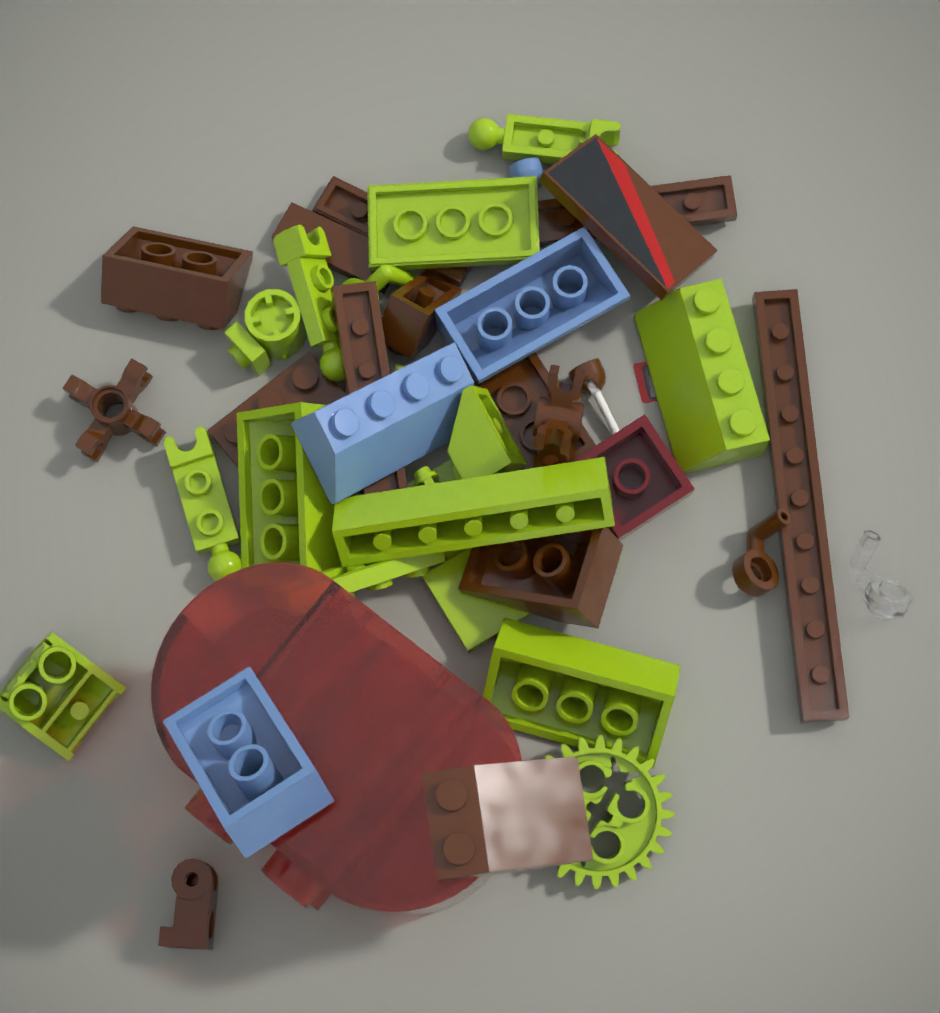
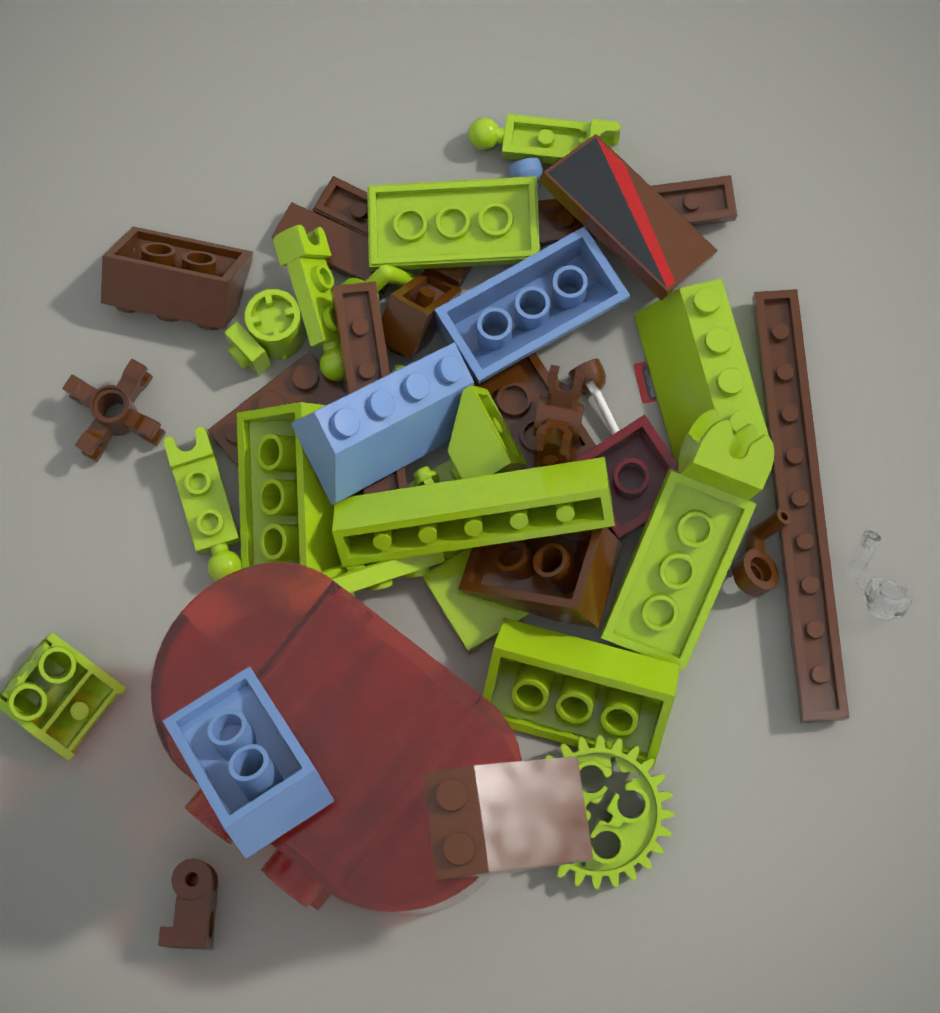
none -> lime hinge [599,409,774,670]

